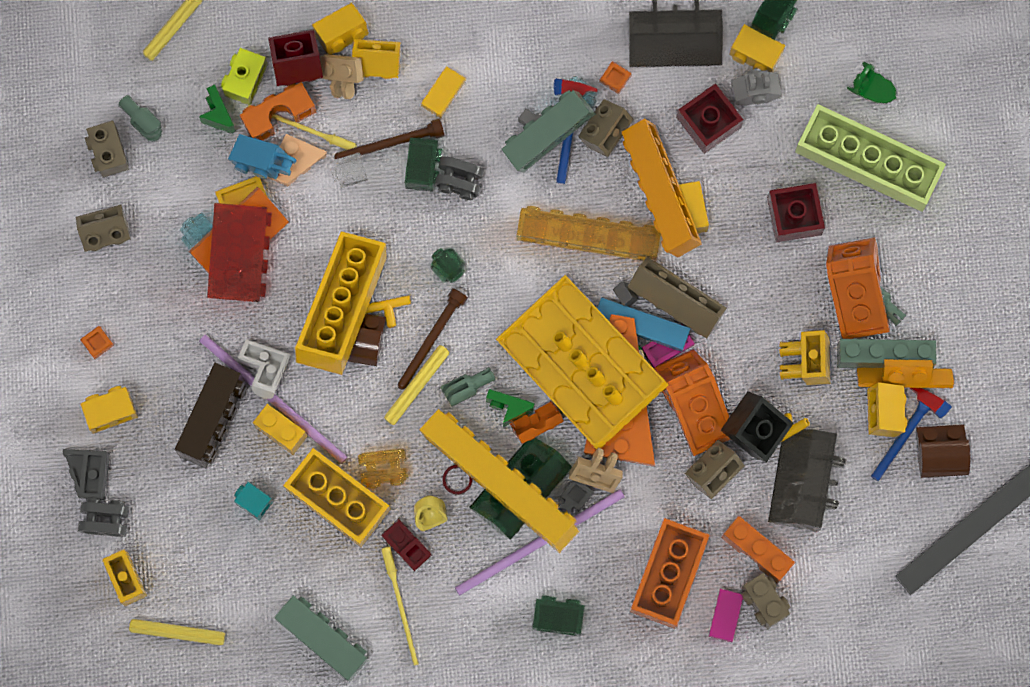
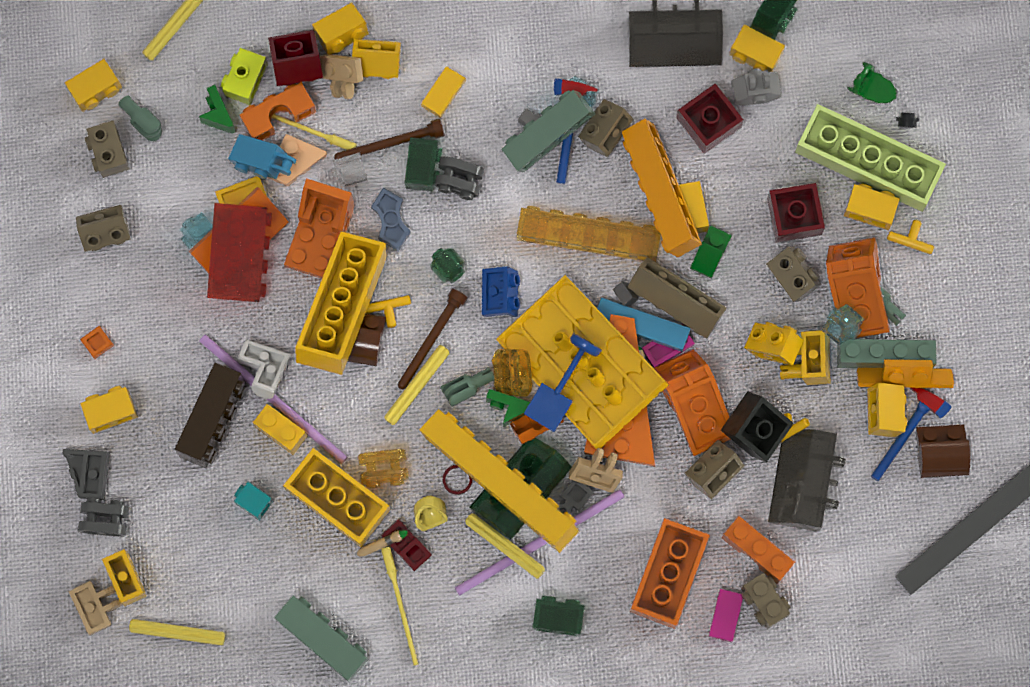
orange tile [599,61,632,94] -> none
none -> yellow brick [64,59,122,112]
none -> tan hinge [68,581,122,636]
none -> orange bracket [284,178,354,279]
none -> tan piece [357,530,408,557]
none -> sand blue tile [371,187,411,252]
none -> light yellow axle [465,513,545,579]
none -> blue bracket [482,266,520,317]
none -> clear yellow brick [492,349,532,397]
none -> blue piece [524,333,602,432]
none -> green slope [690,226,732,279]
none -> yellow brick [744,322,804,365]
none -> dark tan brick [766,247,822,302]
none -> clear light blue brick [822,304,864,345]
none -> yellow brick [844,184,900,230]
none -> yellow piece [887,220,934,254]
none -> black plate [896,113,919,128]

